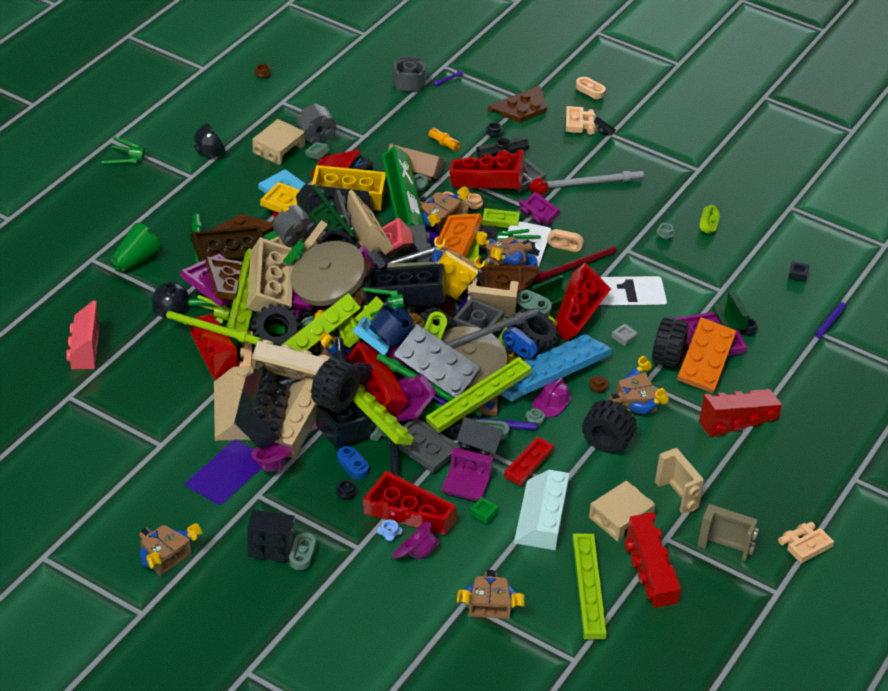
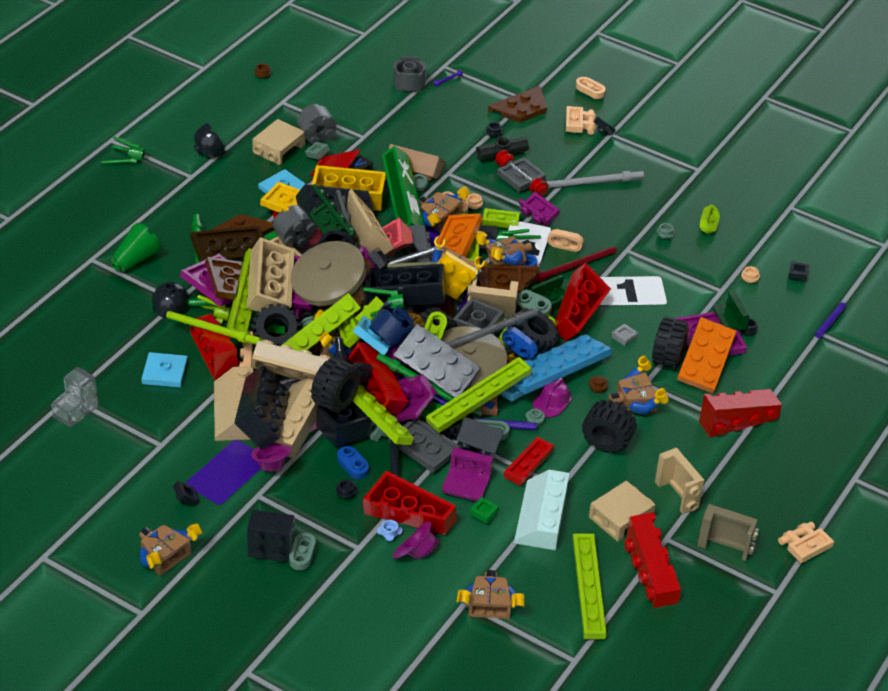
coral slope [67,301,99,369] -> none
green plate [283,240,305,265] -> none
tan plate [301,220,328,254] -> none
light orange pin [428,127,461,152] -> none
red wedge [449,150,526,189] -> none
none -> clear brick [51,367,98,428]
none -> medium azure plate [141,352,188,388]
none -> black plate [173,481,199,507]
none -> light nougat plate [741,266,760,283]

